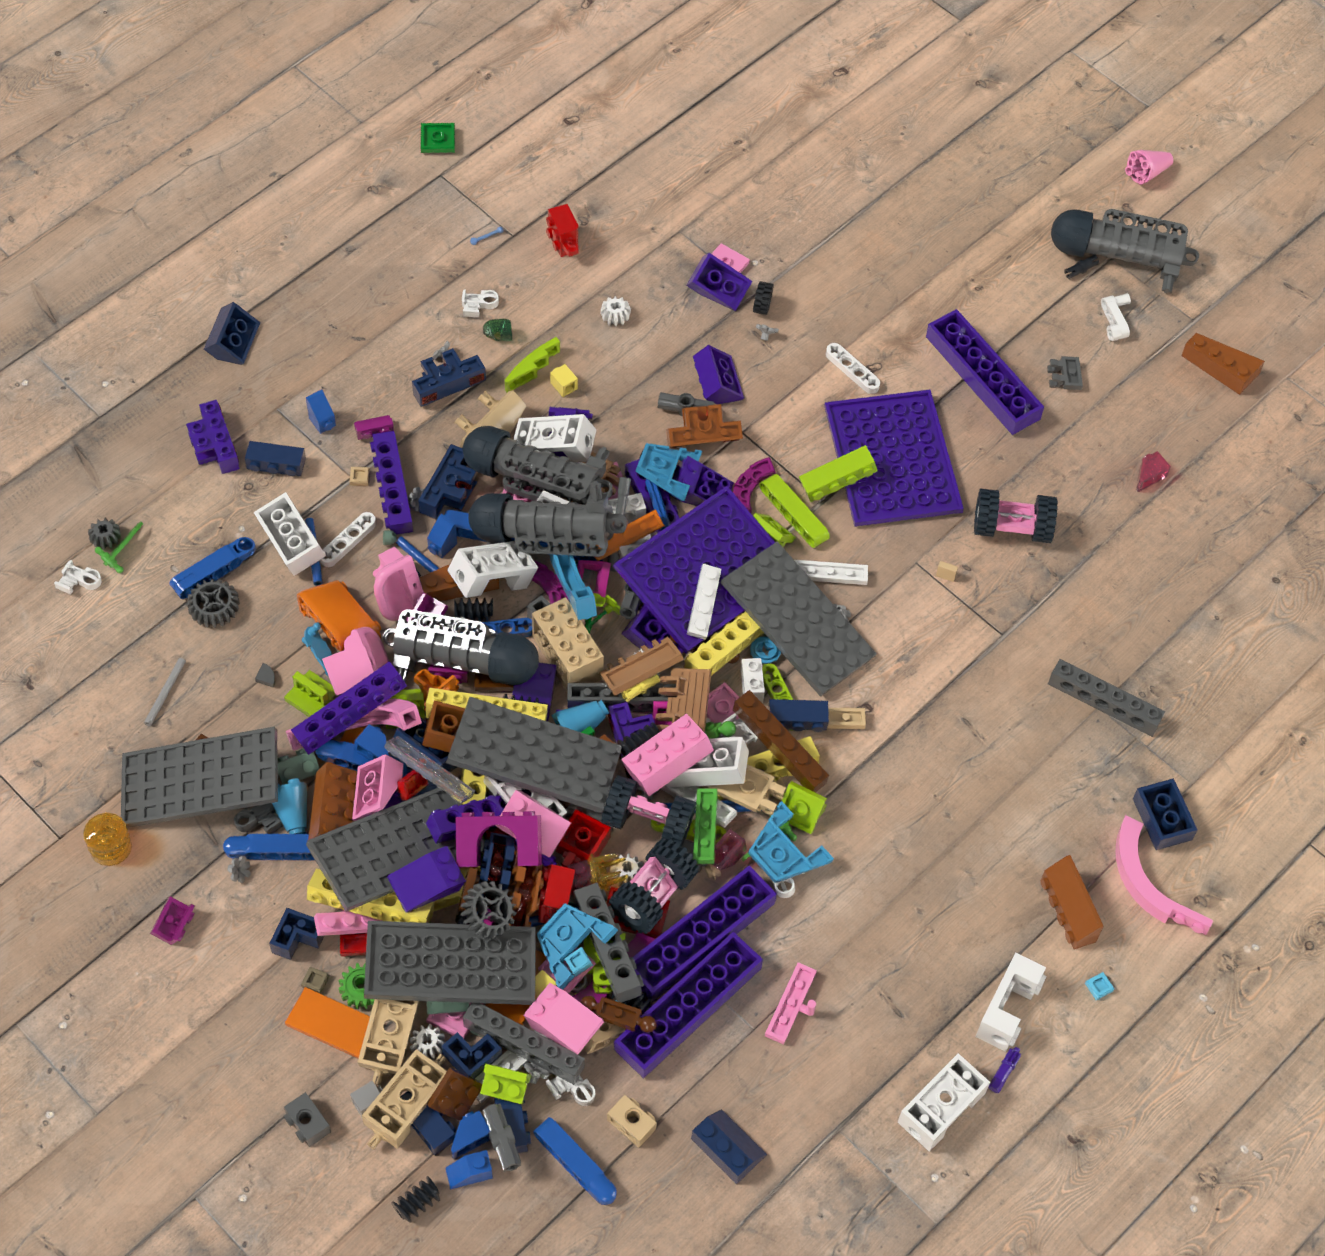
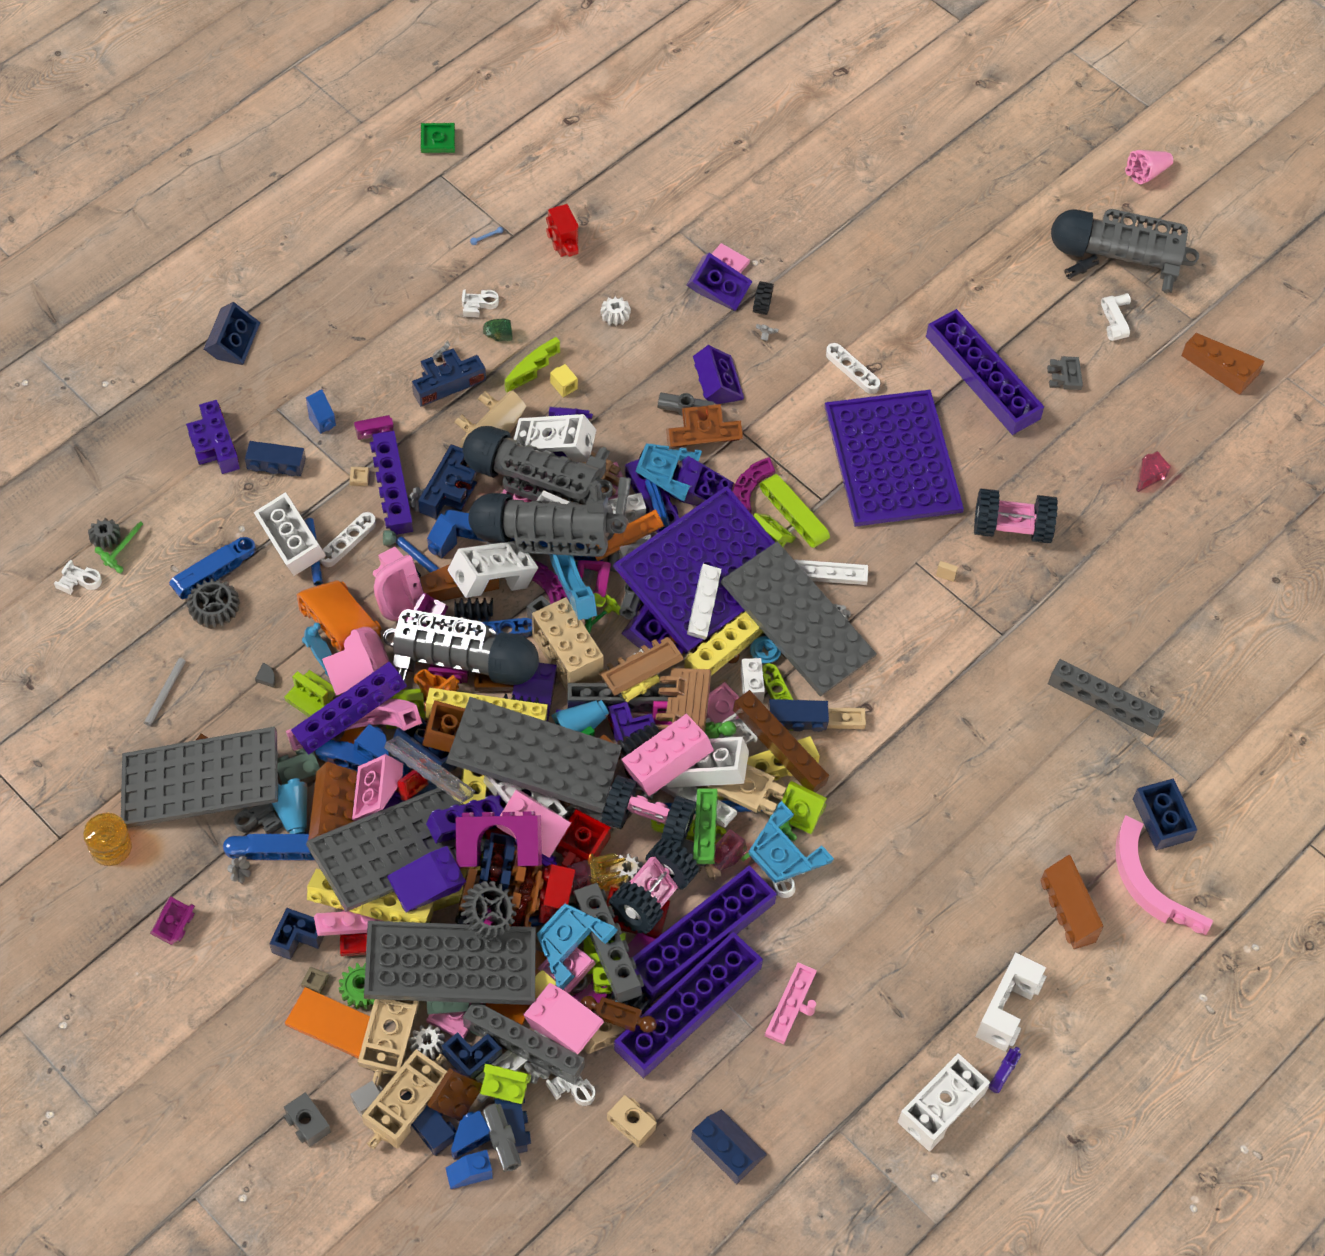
black piece [391,1176,441,1223] -> none
blue piece [533,1117,617,1205] -> none
medium azure tile [564,947,593,976] -> none
lime brick [799,445,877,502] -> none
medium azure tile [1085,972,1115,1001] -> none

